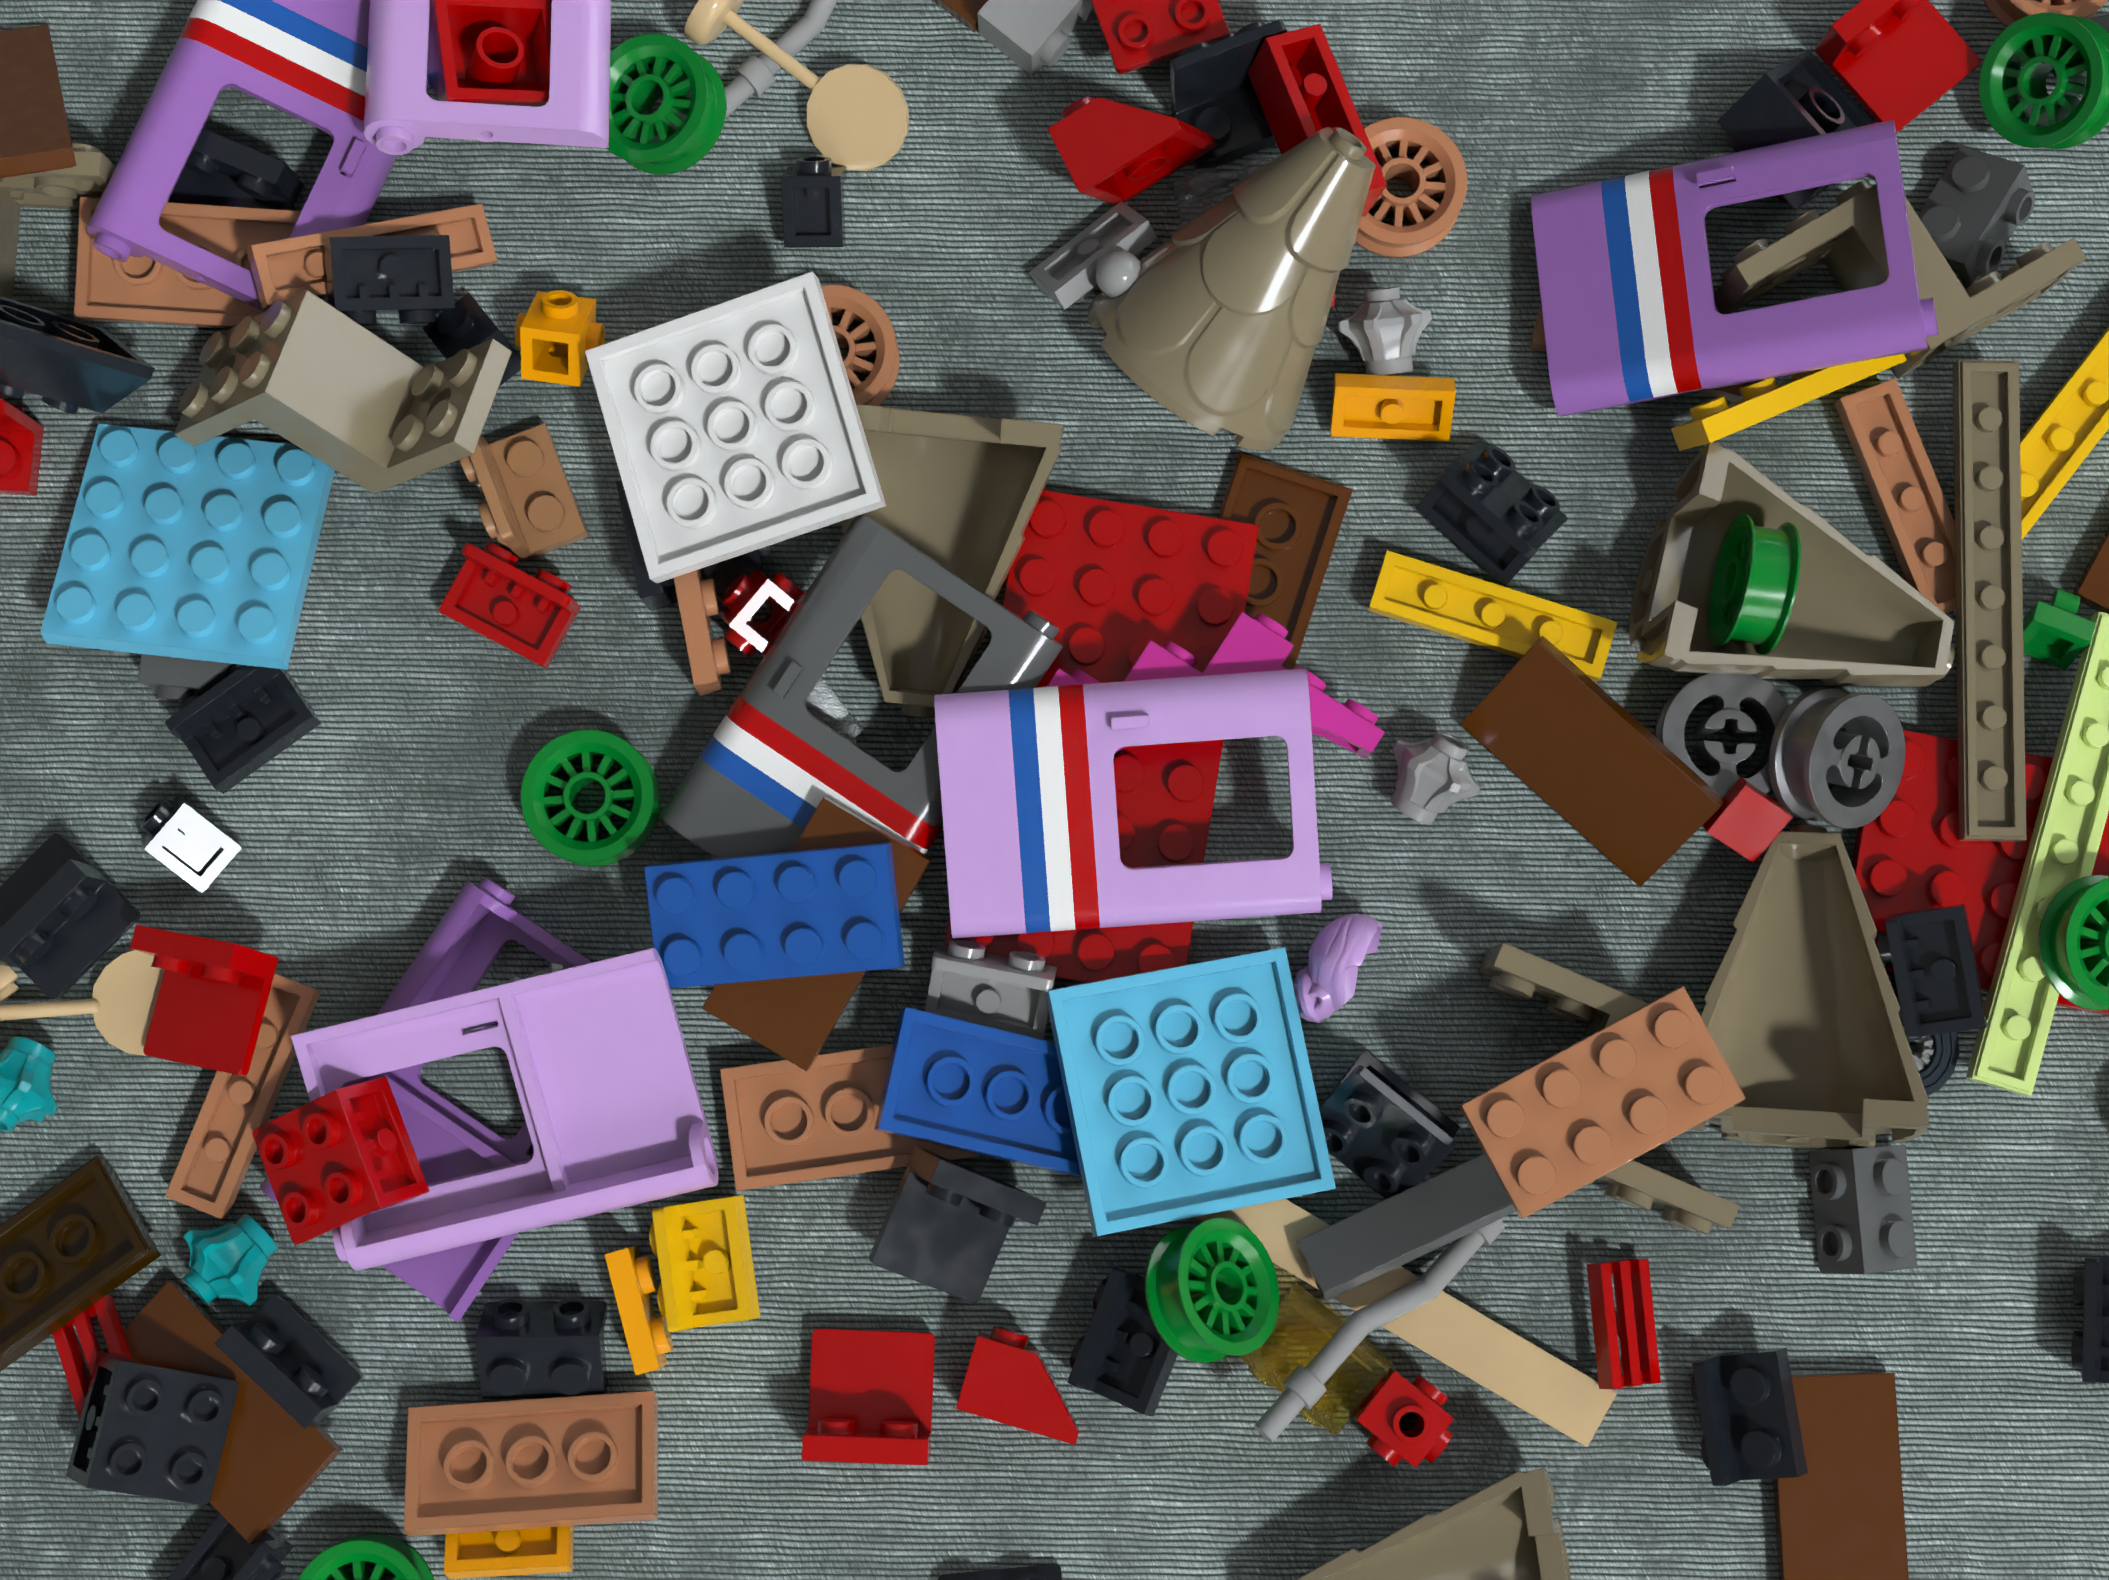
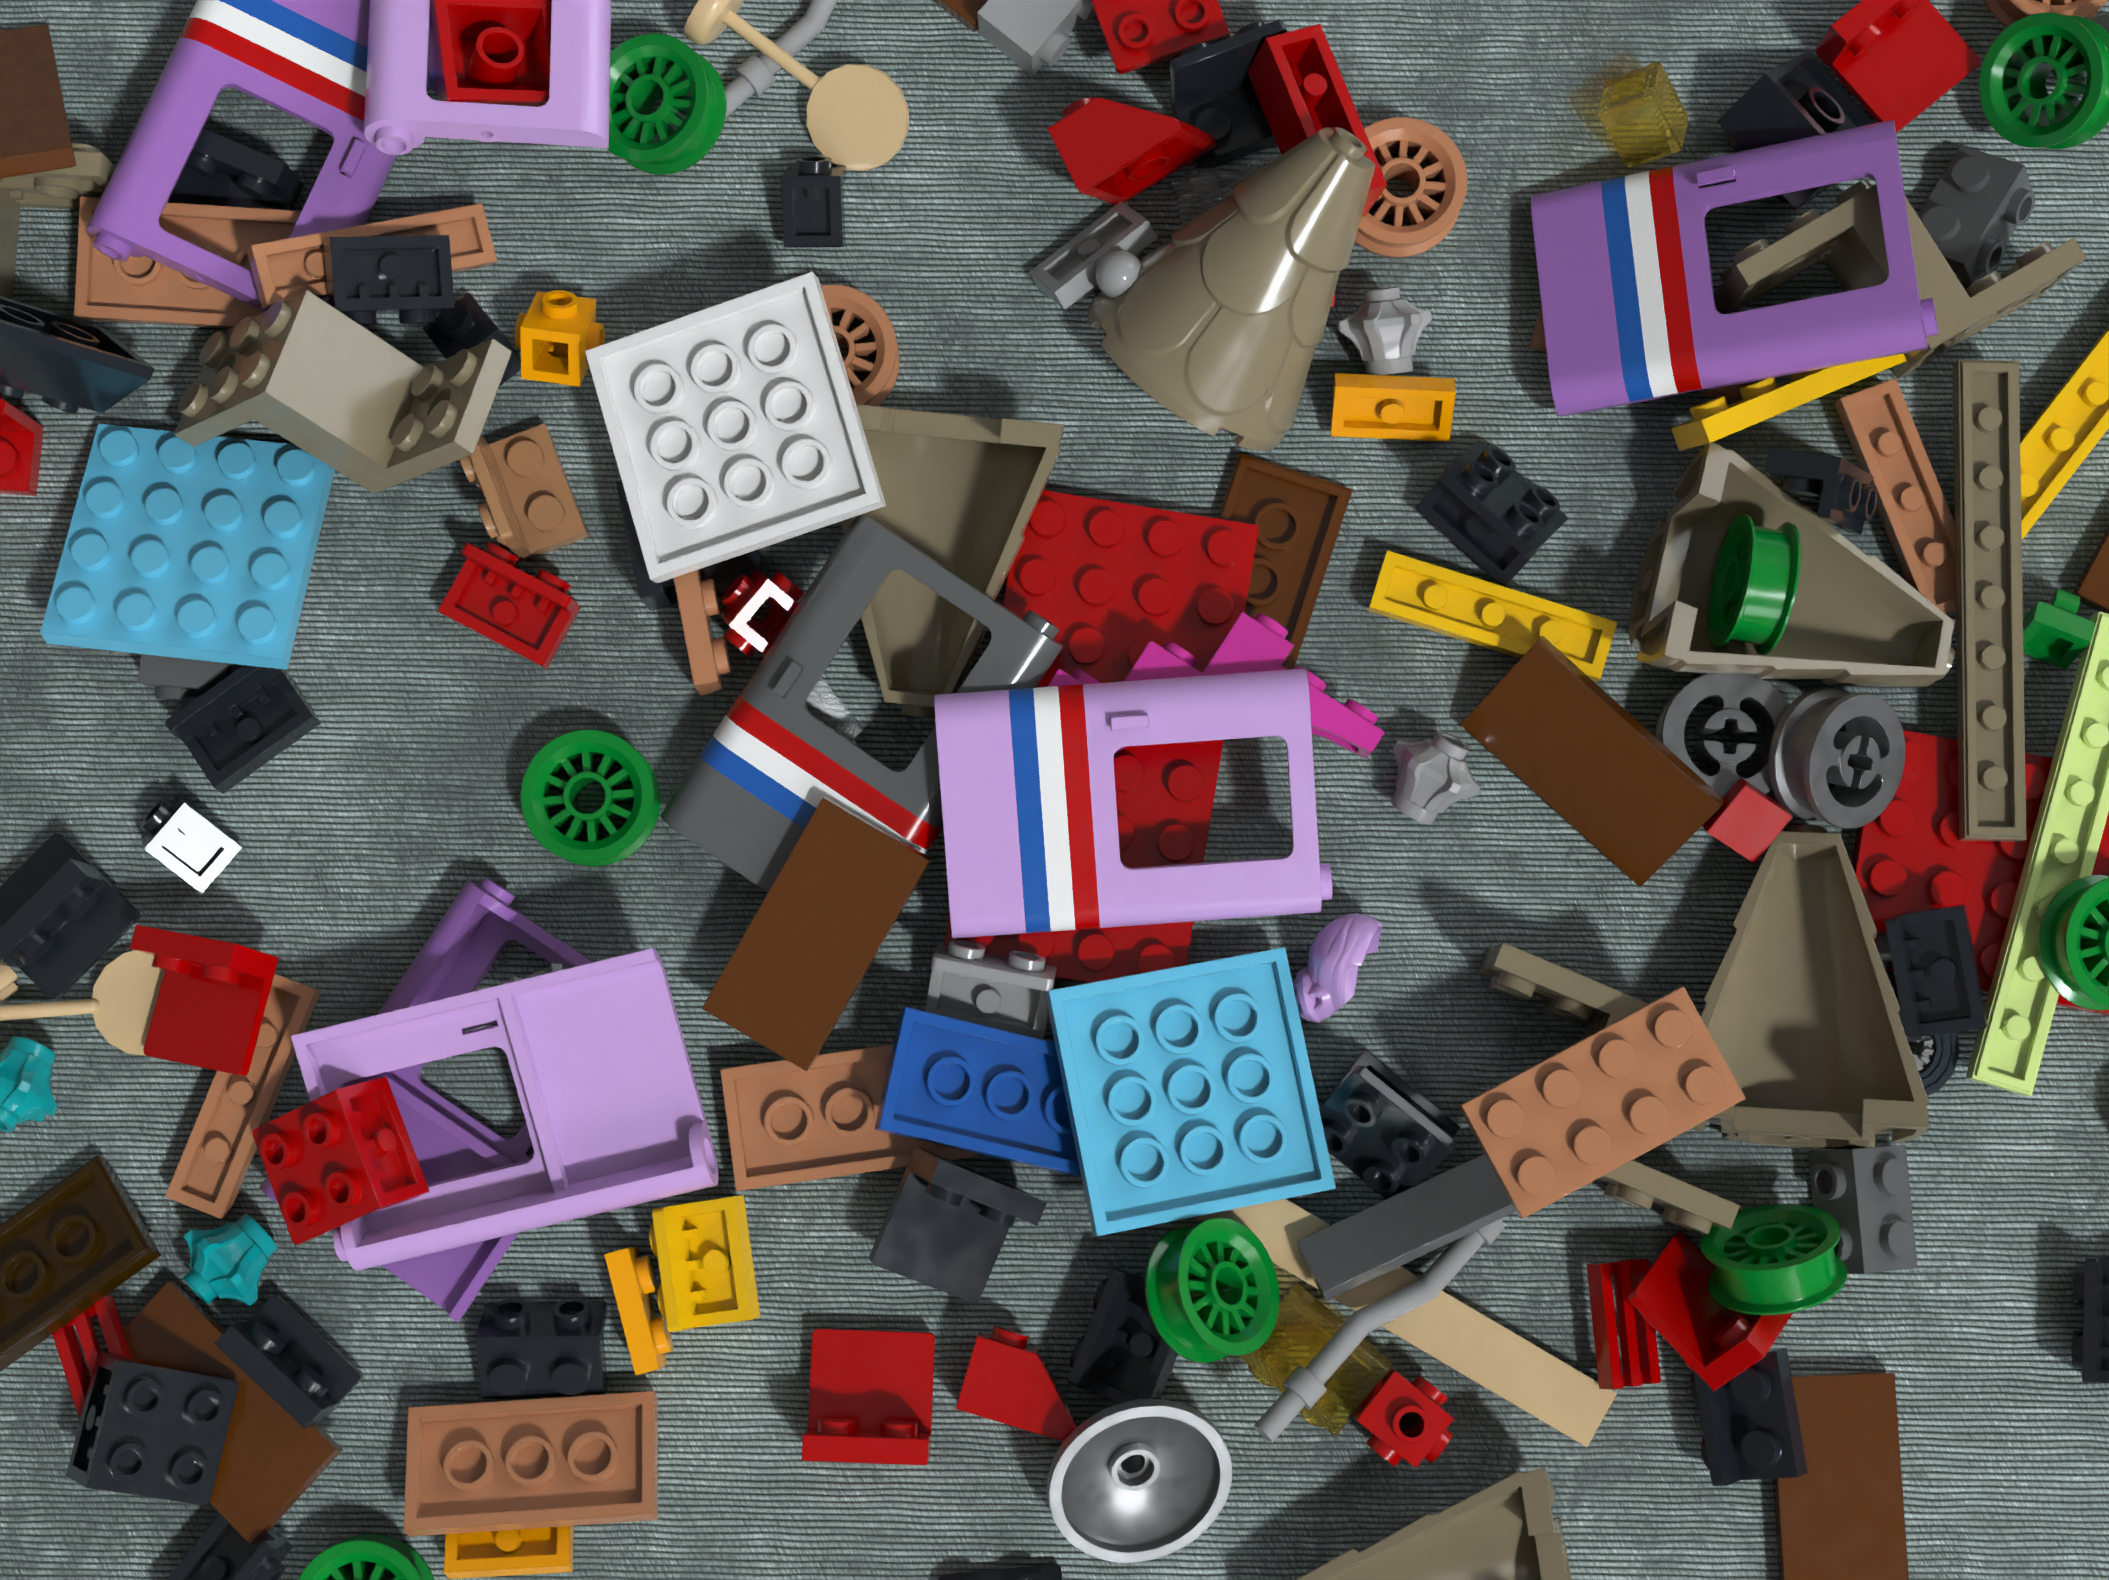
blue plate [644,842,905,988] -> none
none -> flat silver dish [1047,1399,1232,1563]
none -> clear yellow panel [1597,61,1688,168]
none -> red bracket [1628,1232,1793,1391]
none -> green wheel [1701,1204,1848,1315]
none -> black bracket [1765,448,1878,535]

